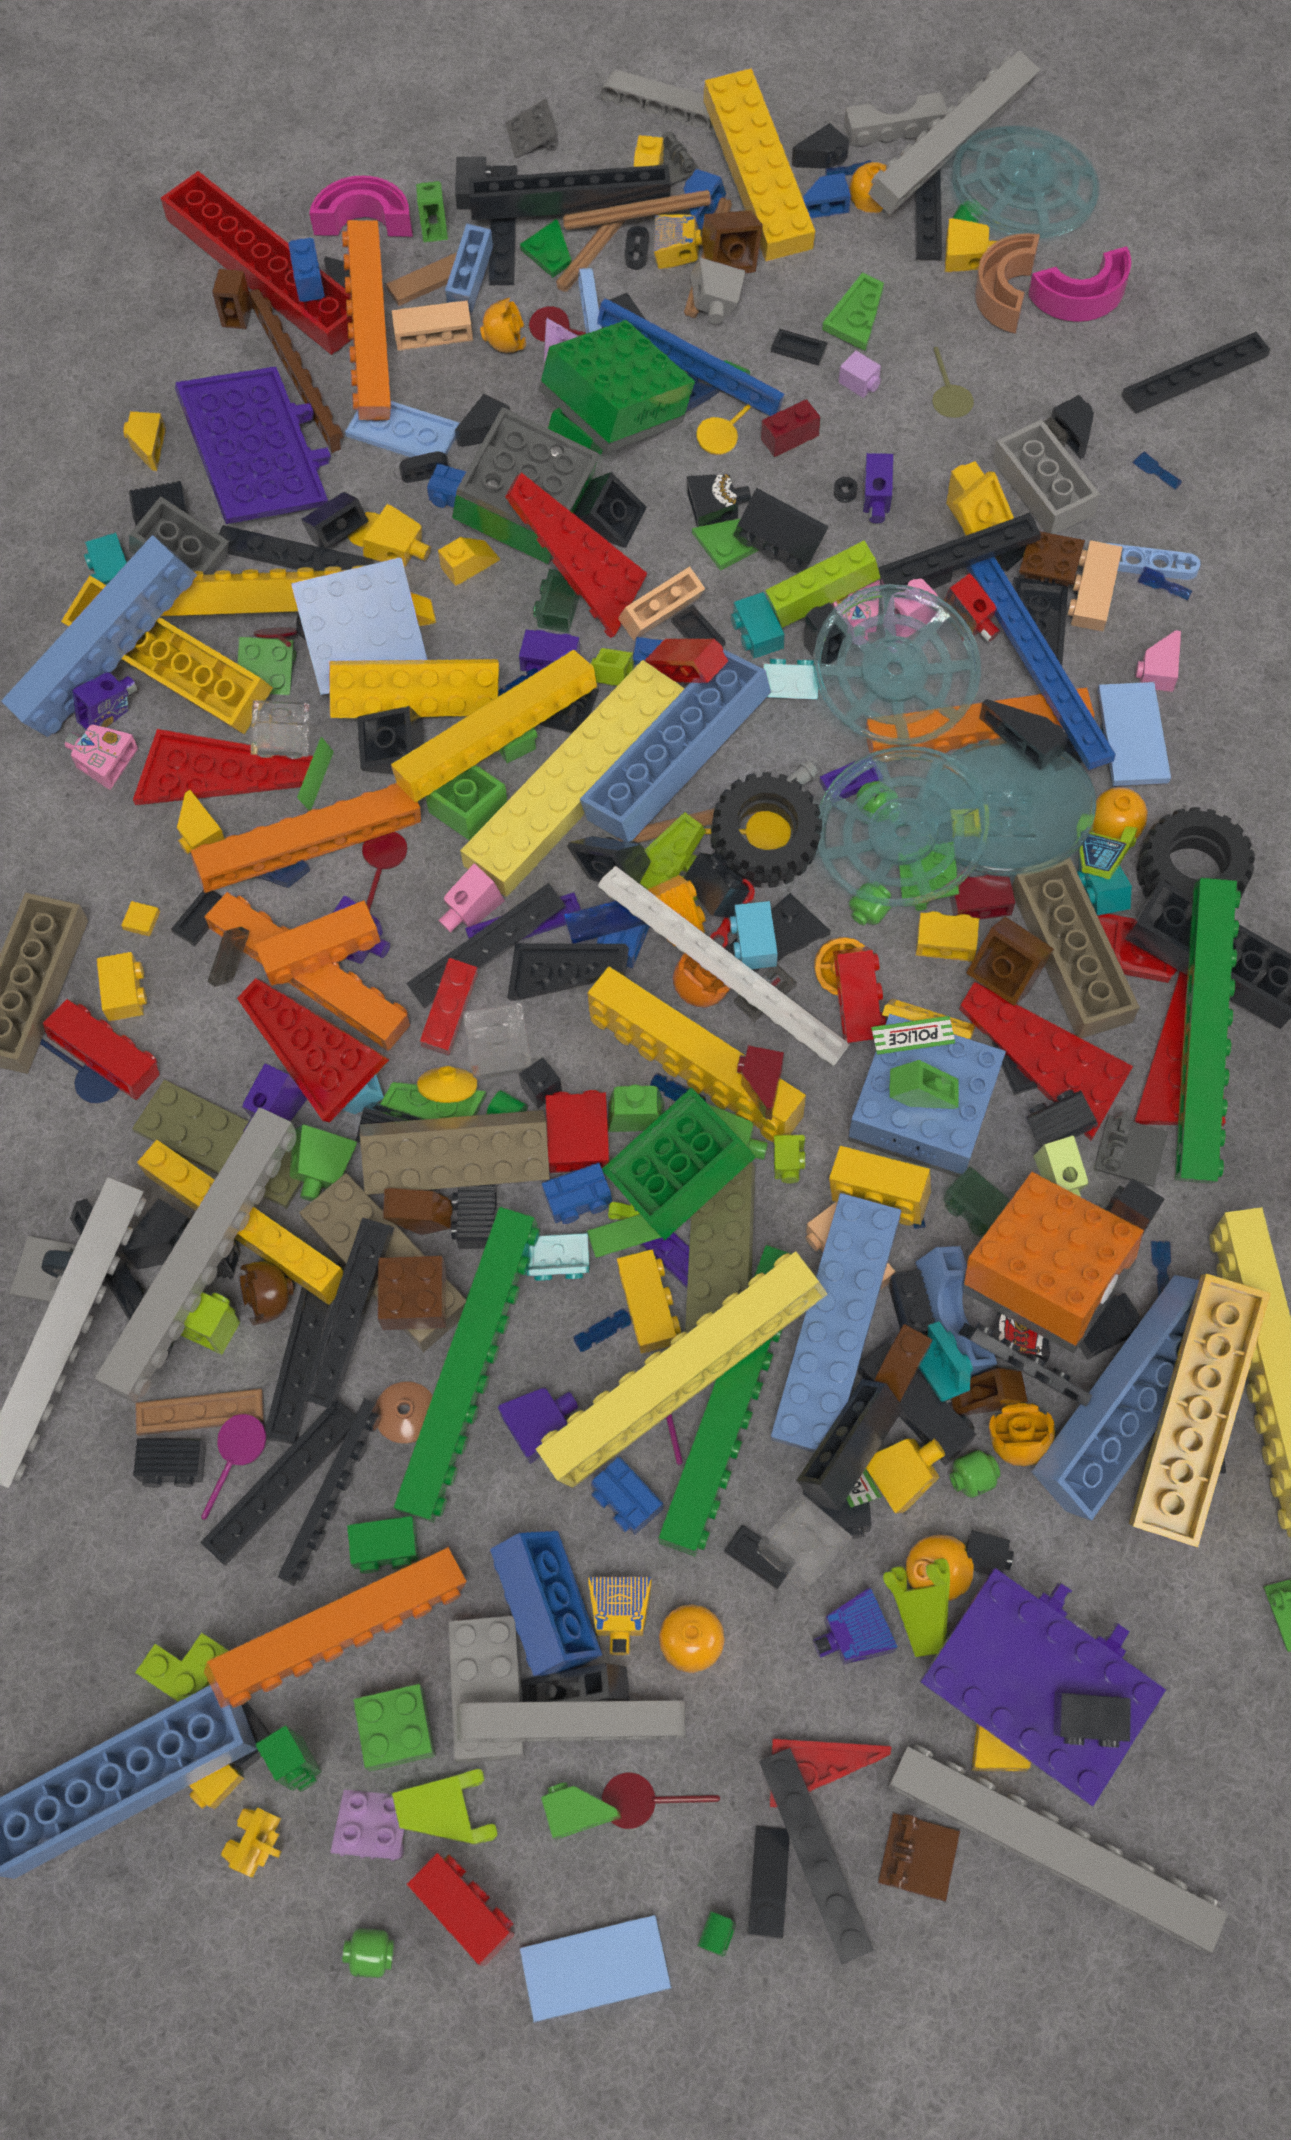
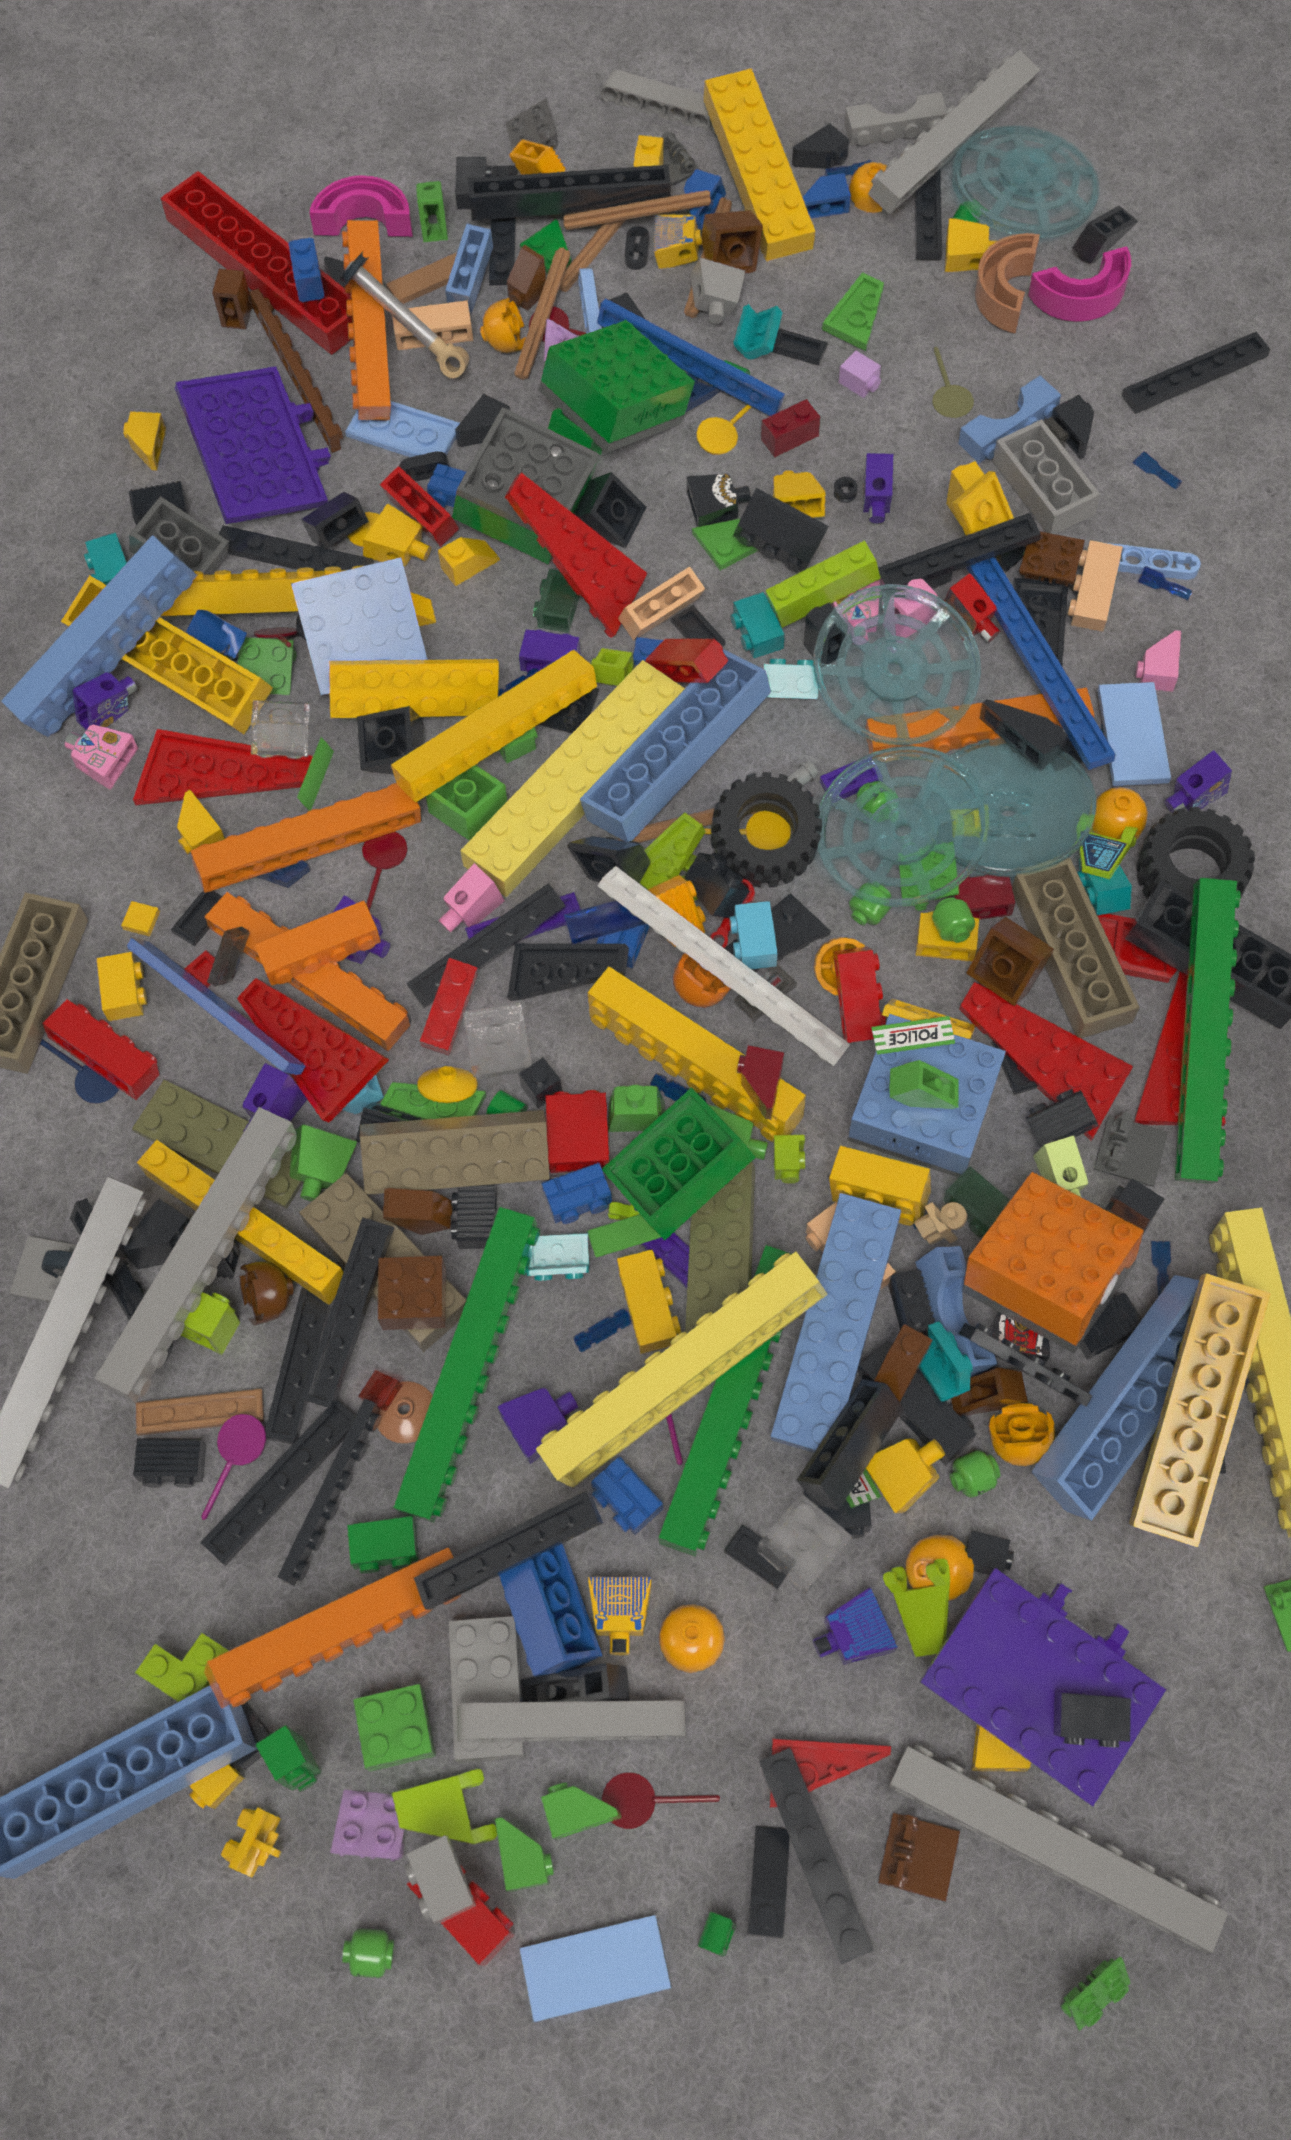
none -> blue tile [127,937,306,1075]
none -> red tile [184,950,226,988]
none -> blue piece [186,609,247,658]
none -> piece [338,251,469,378]
none -> clear red tile [358,1370,403,1412]
none -> red brick [379,466,459,547]
none -> light grey brick [404,1835,476,1925]
none -> black plate [414,1491,603,1610]
none -> bright green slope [495,1817,554,1892]
none -> reddish brown slope [507,245,546,311]
none -> light orange brick [509,139,566,175]
none -> medium nougat axle [514,247,570,380]
none -> teal bracket [733,304,783,360]
none -> yellow torso [773,470,826,518]
none -> tan hips [914,1202,967,1245]
none -> bright green head [932,898,975,943]
none -> medium blue arch [958,376,1061,463]
none -> bright green hinge [1060,1956,1130,2031]
none -> black slope [1072,206,1138,263]
none -> dark purple torso [1164,750,1232,814]

